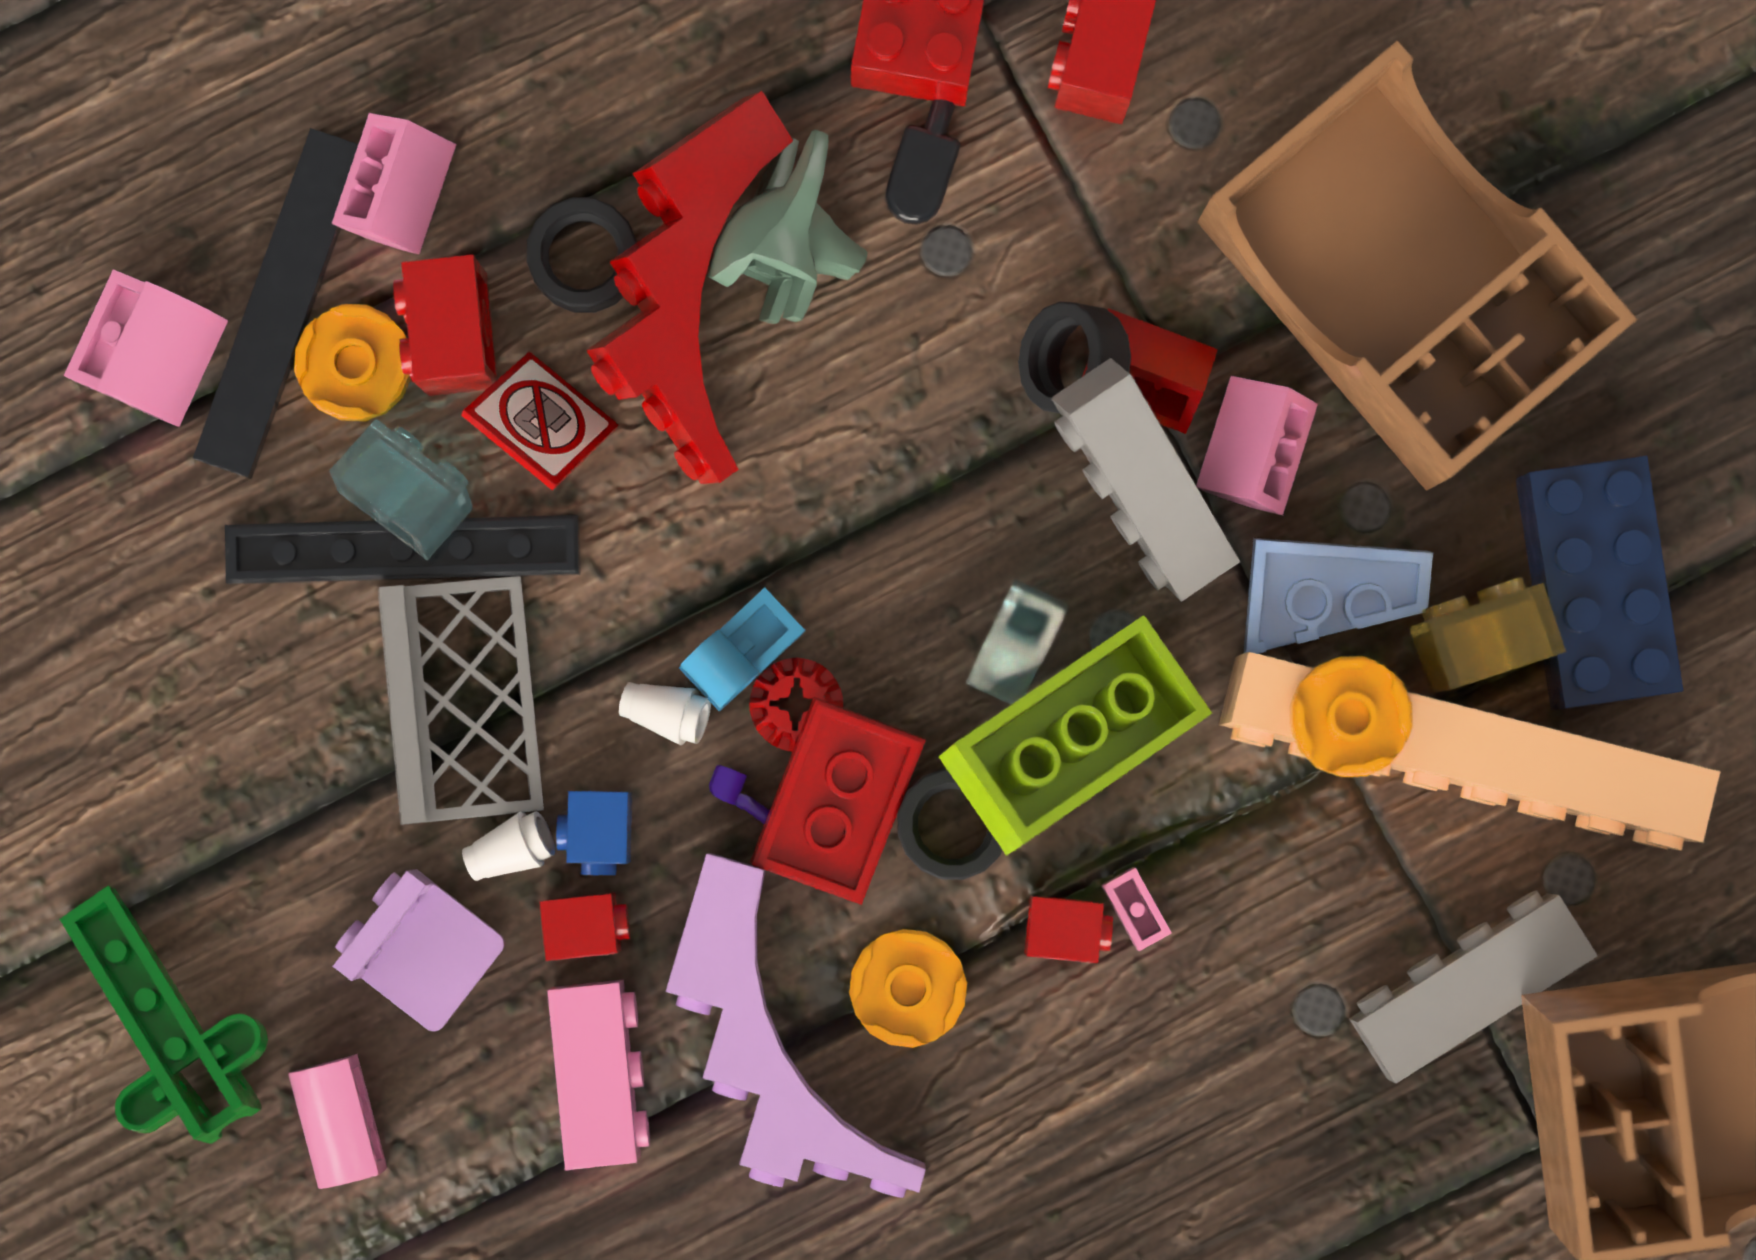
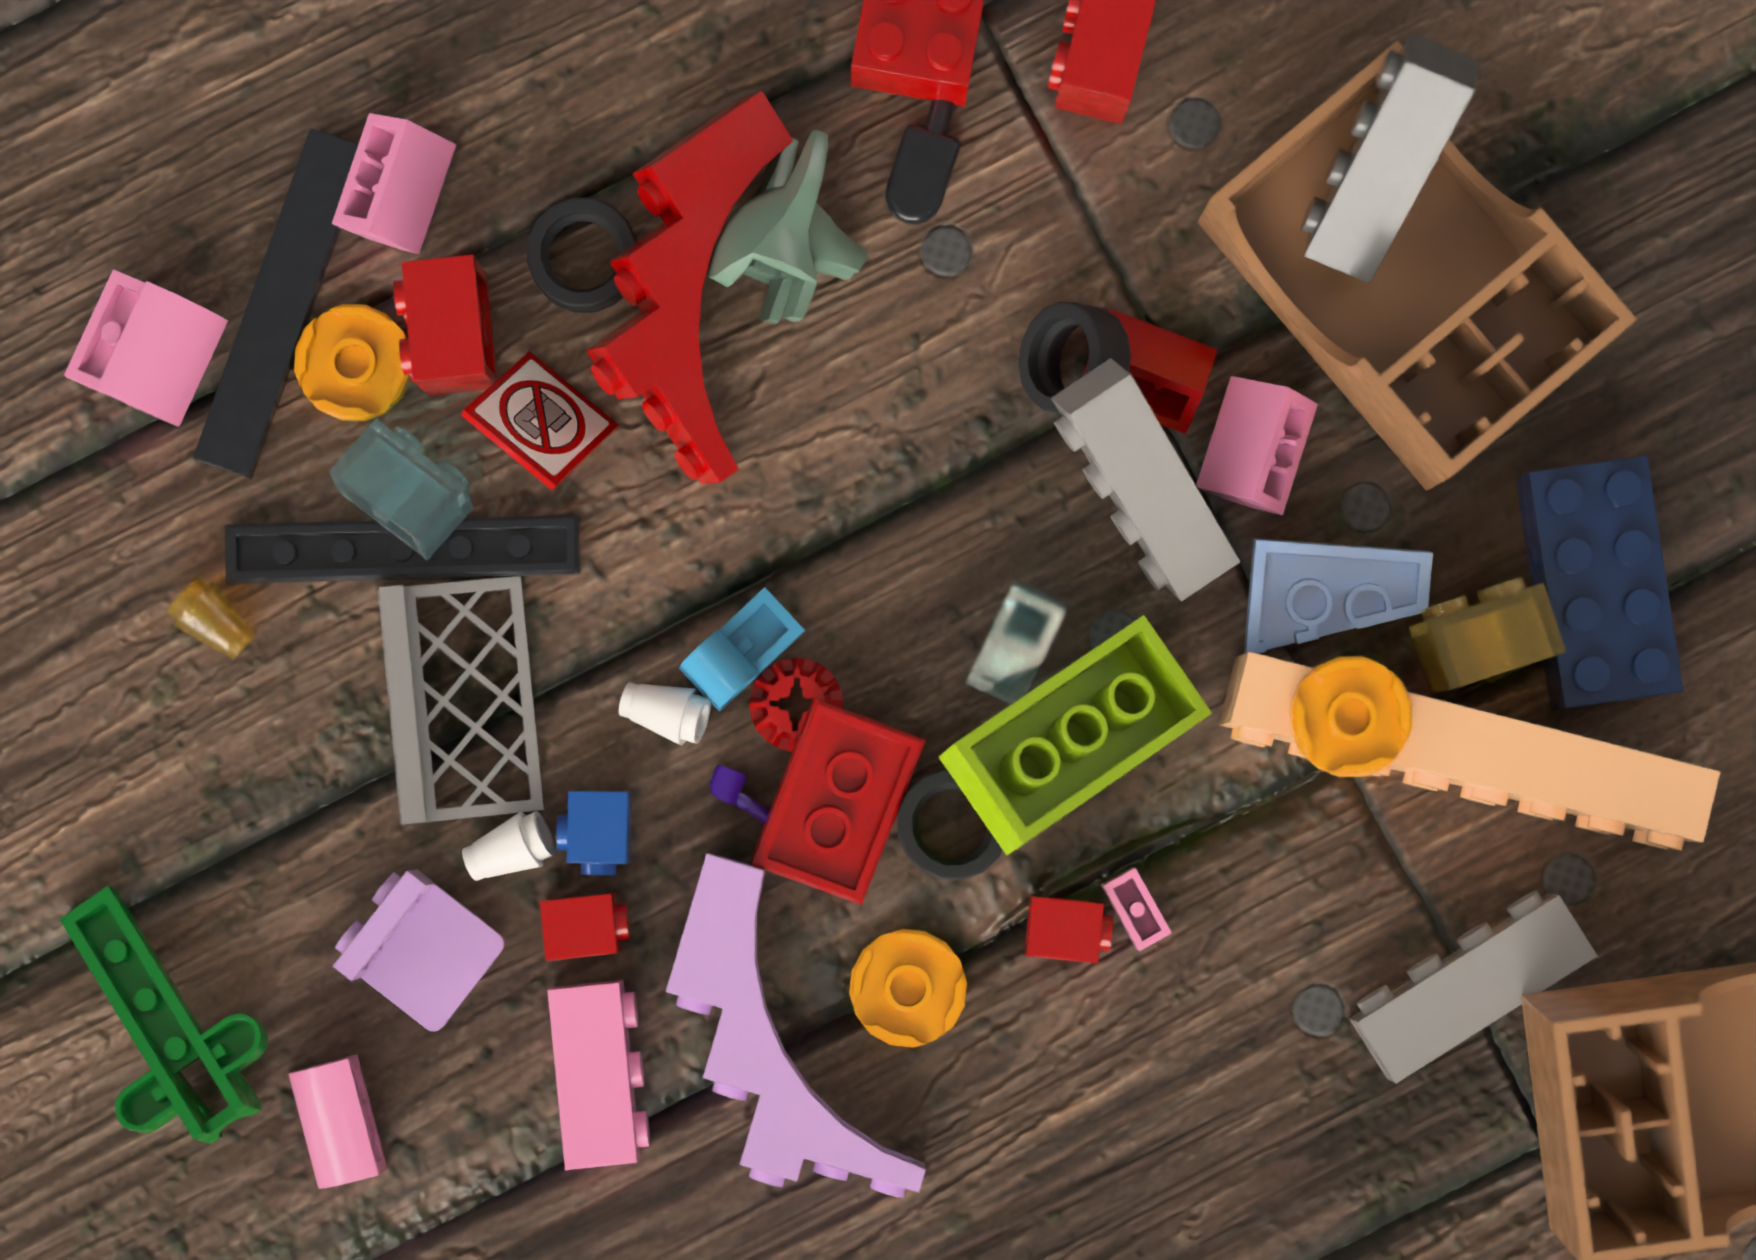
none -> clear yellow cone [166,576,256,661]
none -> brick [1300,32,1478,283]

